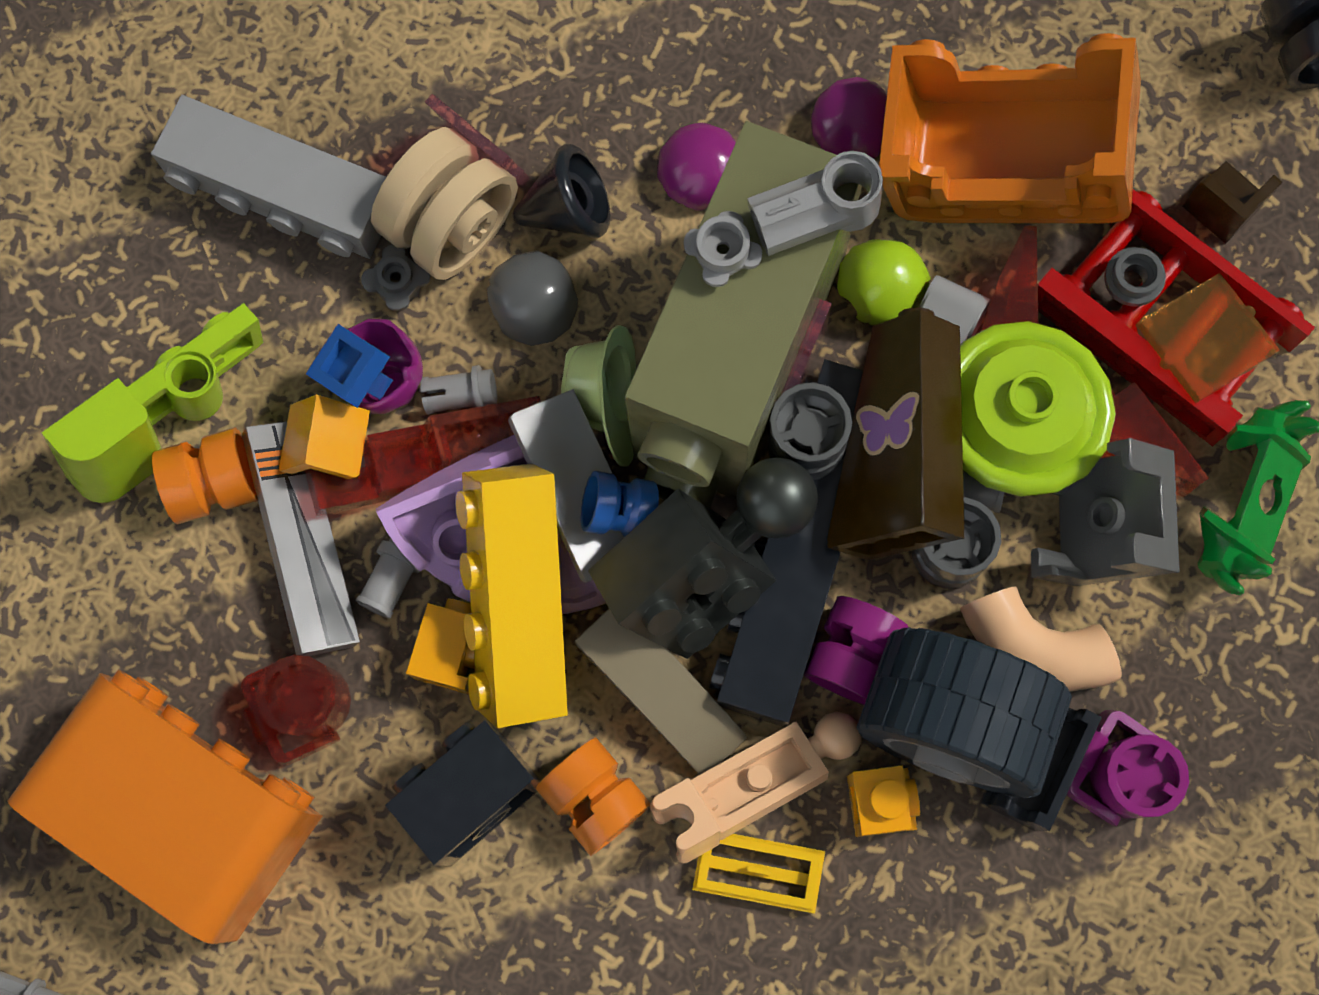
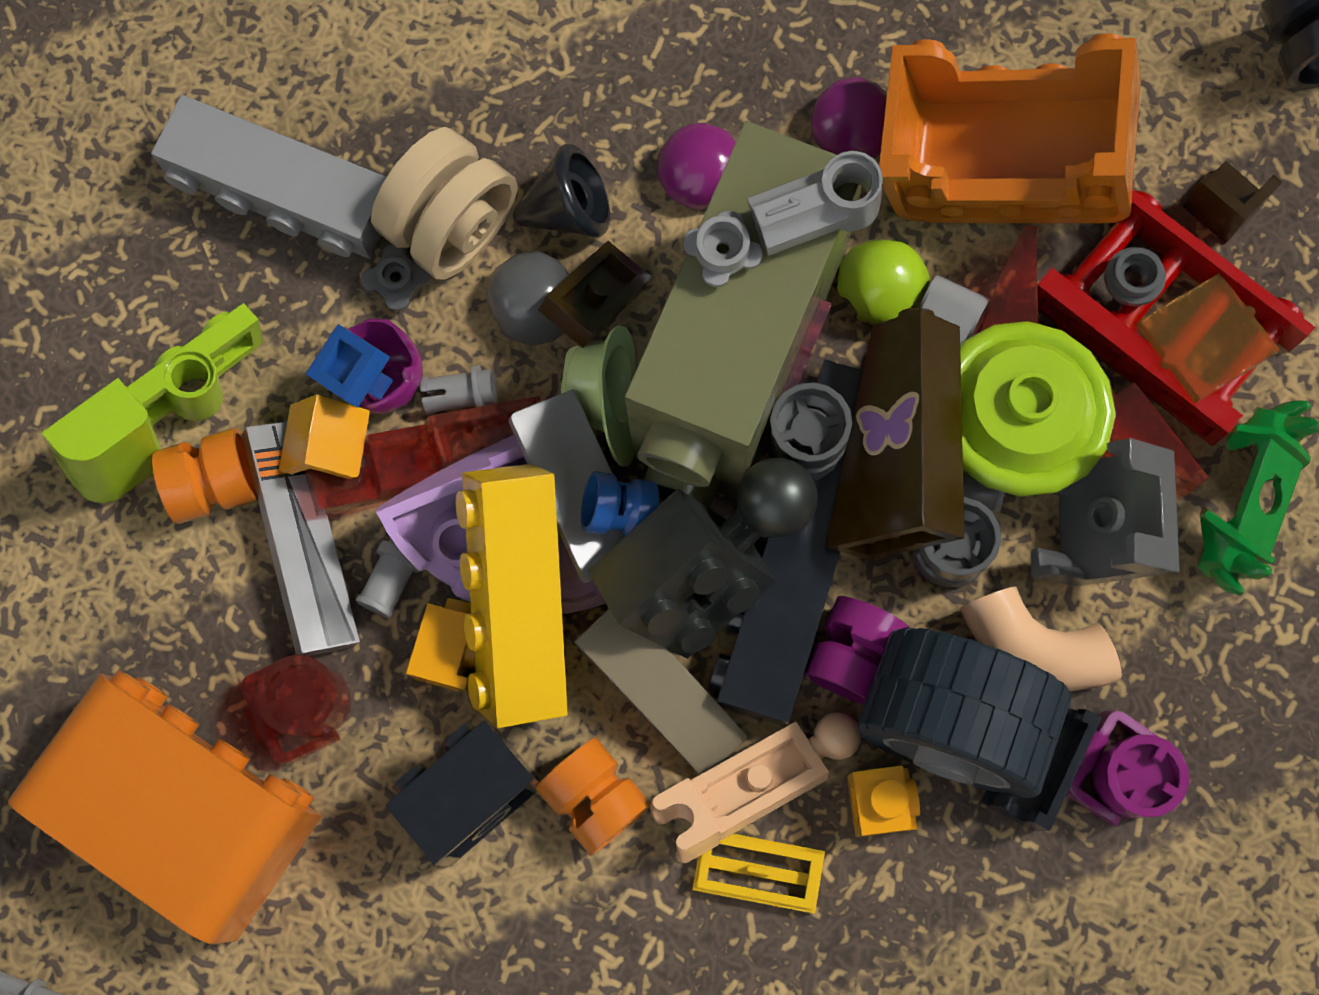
clear pink piece [425,94,530,186] -> none
none -> dark brown plate [538,240,652,348]

